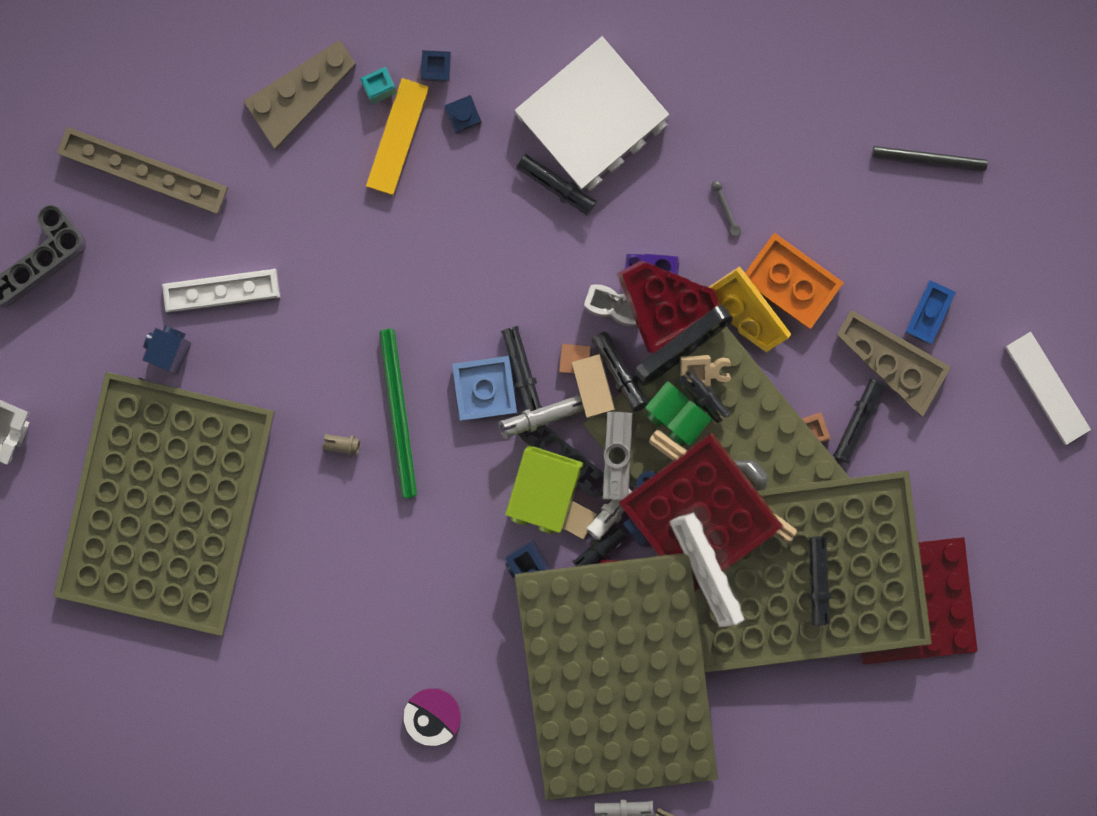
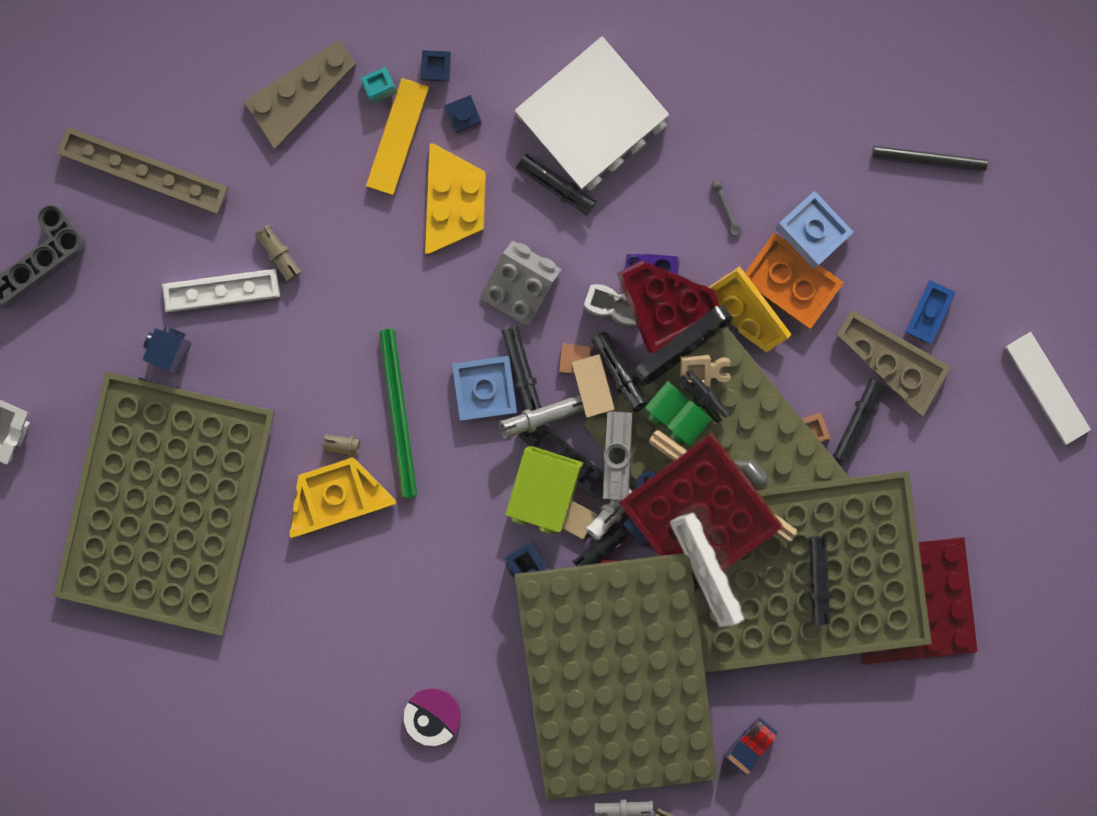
none -> dark tan pin [255,225,302,282]
none -> yellow wing [289,457,397,538]
none -> yellow wing [425,144,486,255]
none -> light grey bracket [481,240,562,325]
none -> leg [723,717,777,776]
none -> medium blue plate [775,191,854,269]

